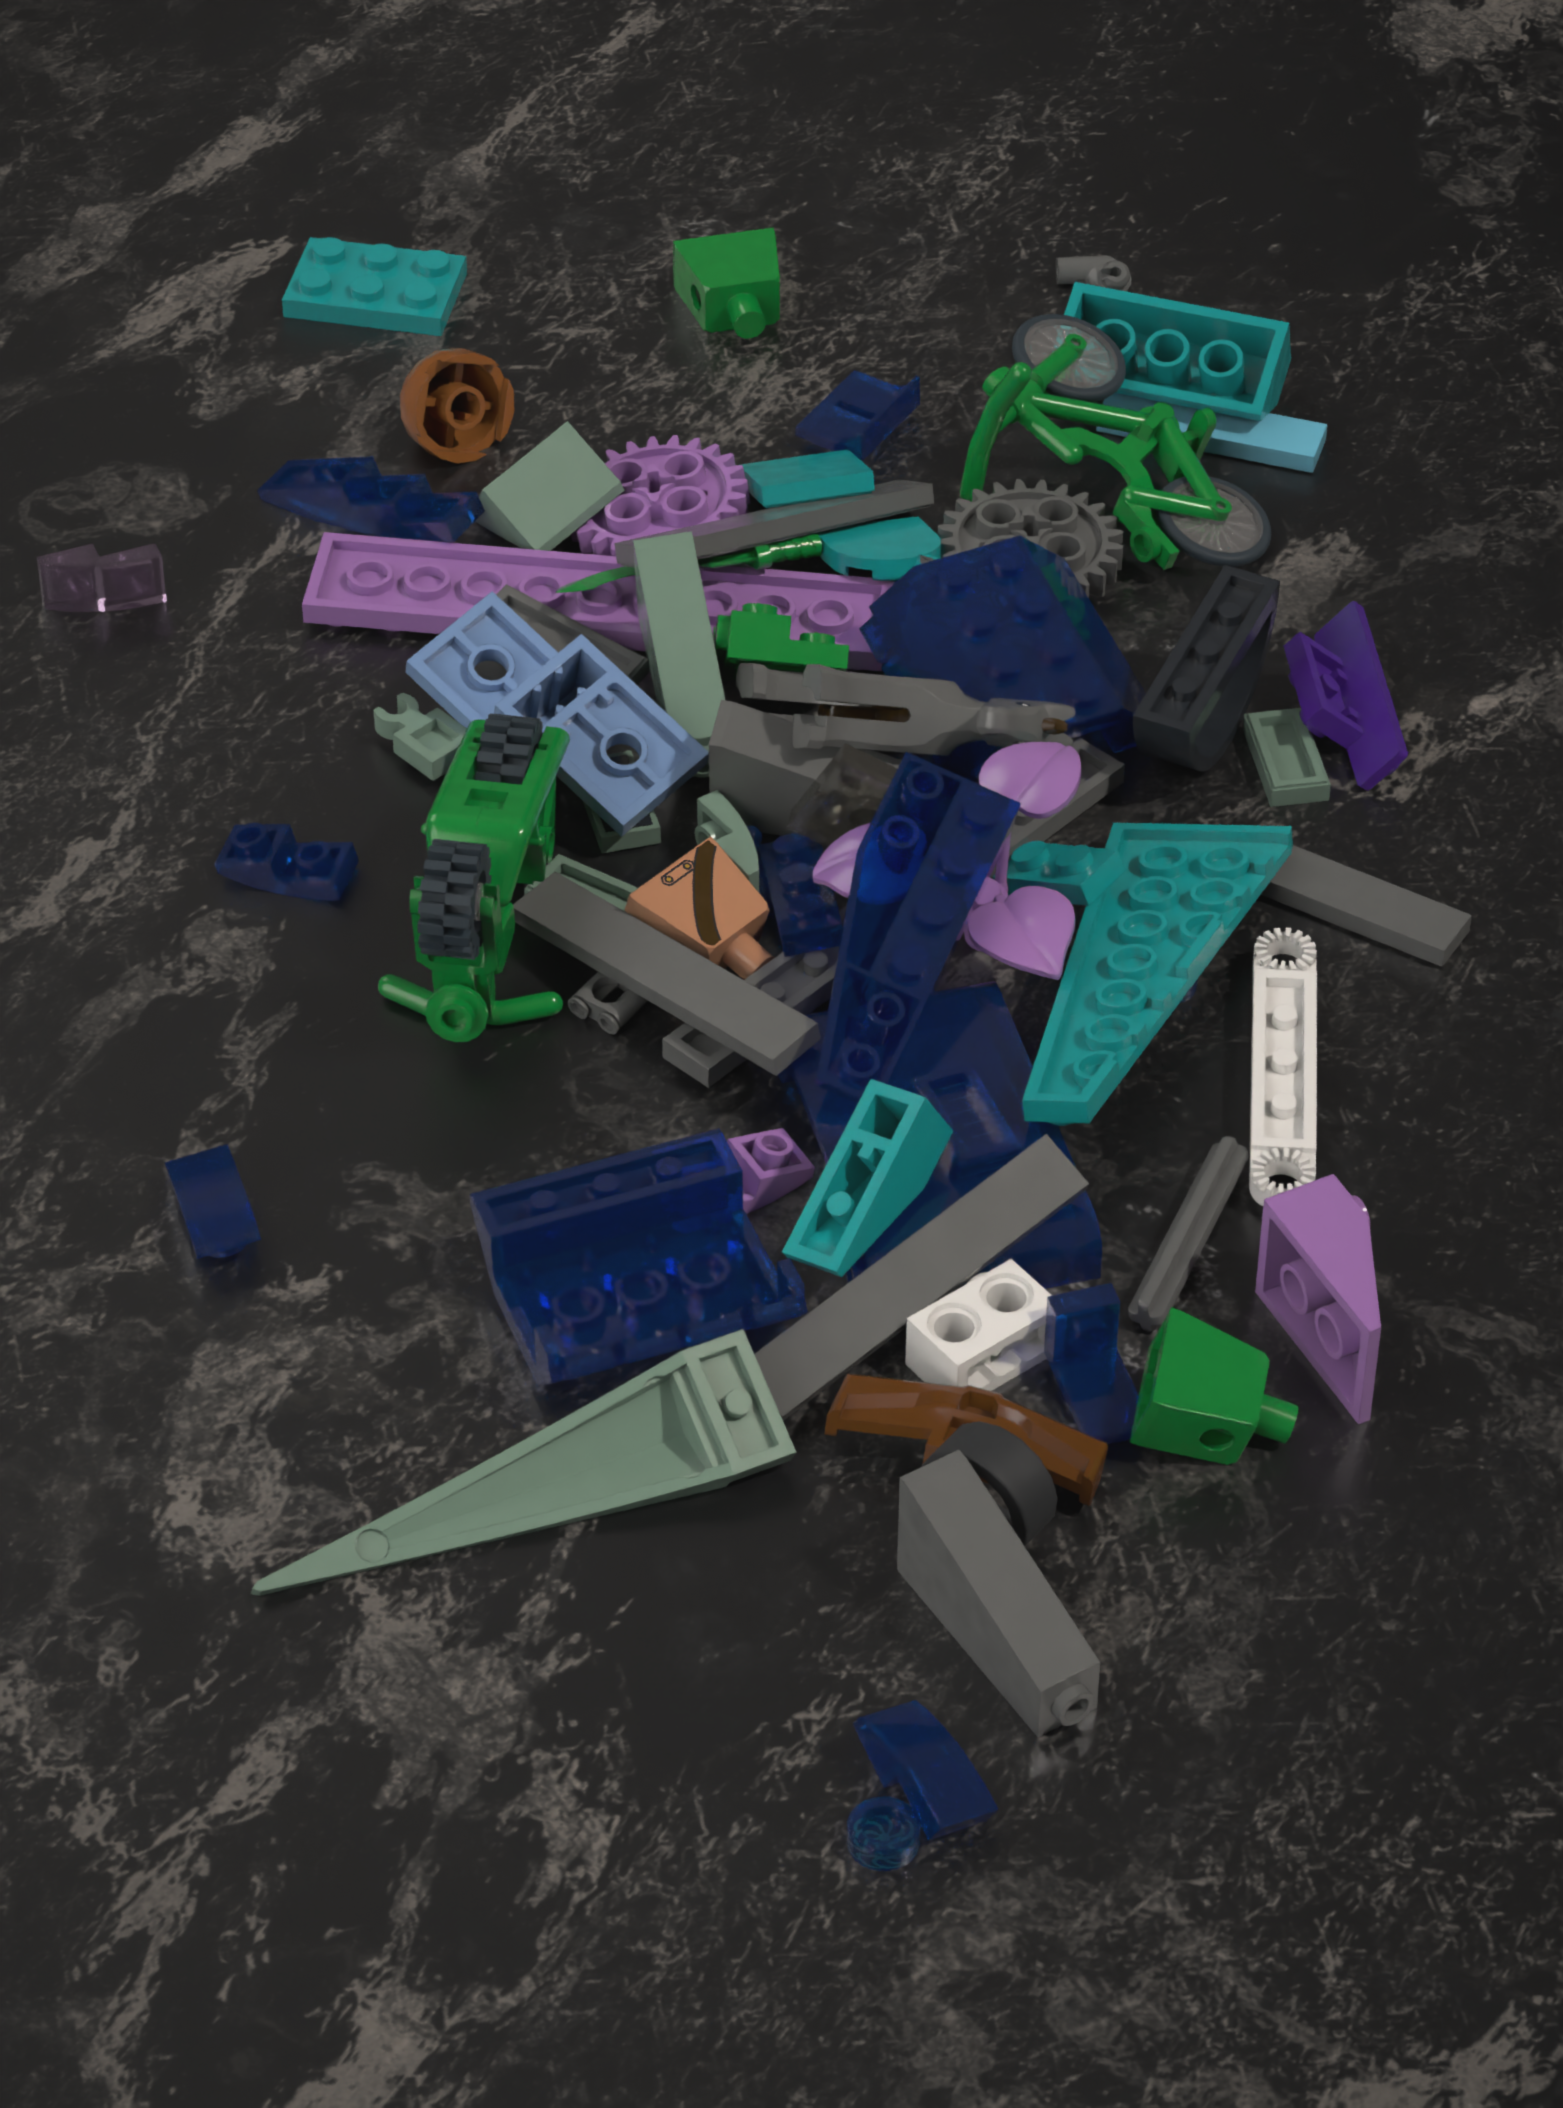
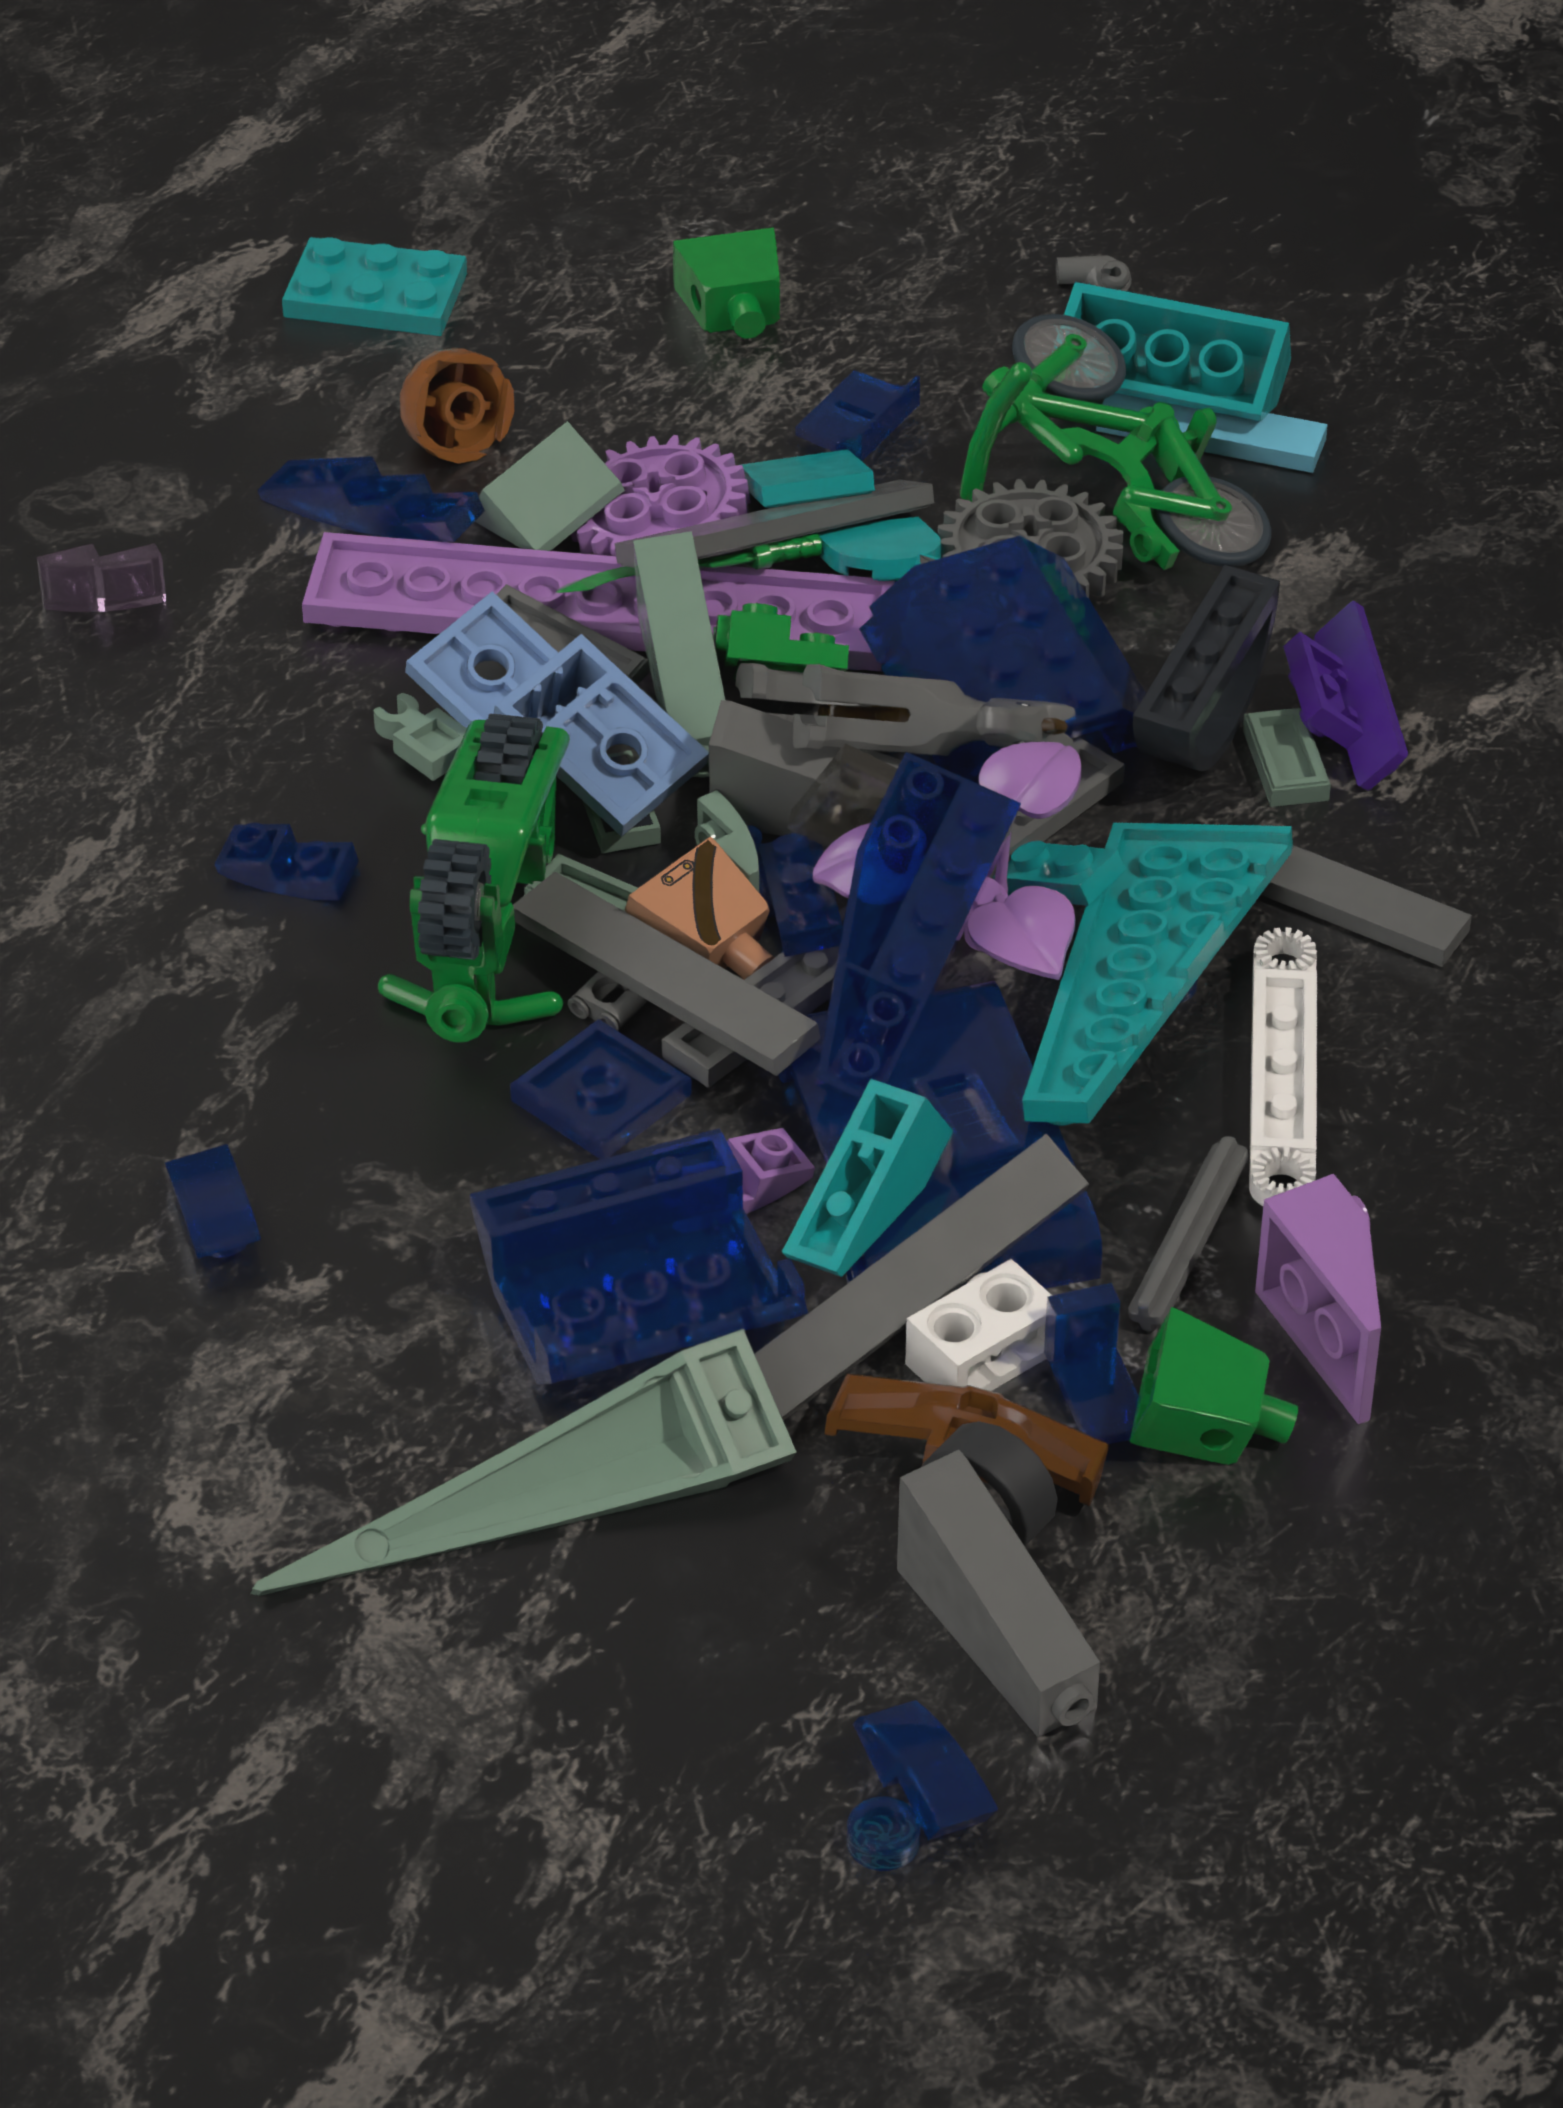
none -> clear blue tile [510,1019,692,1161]

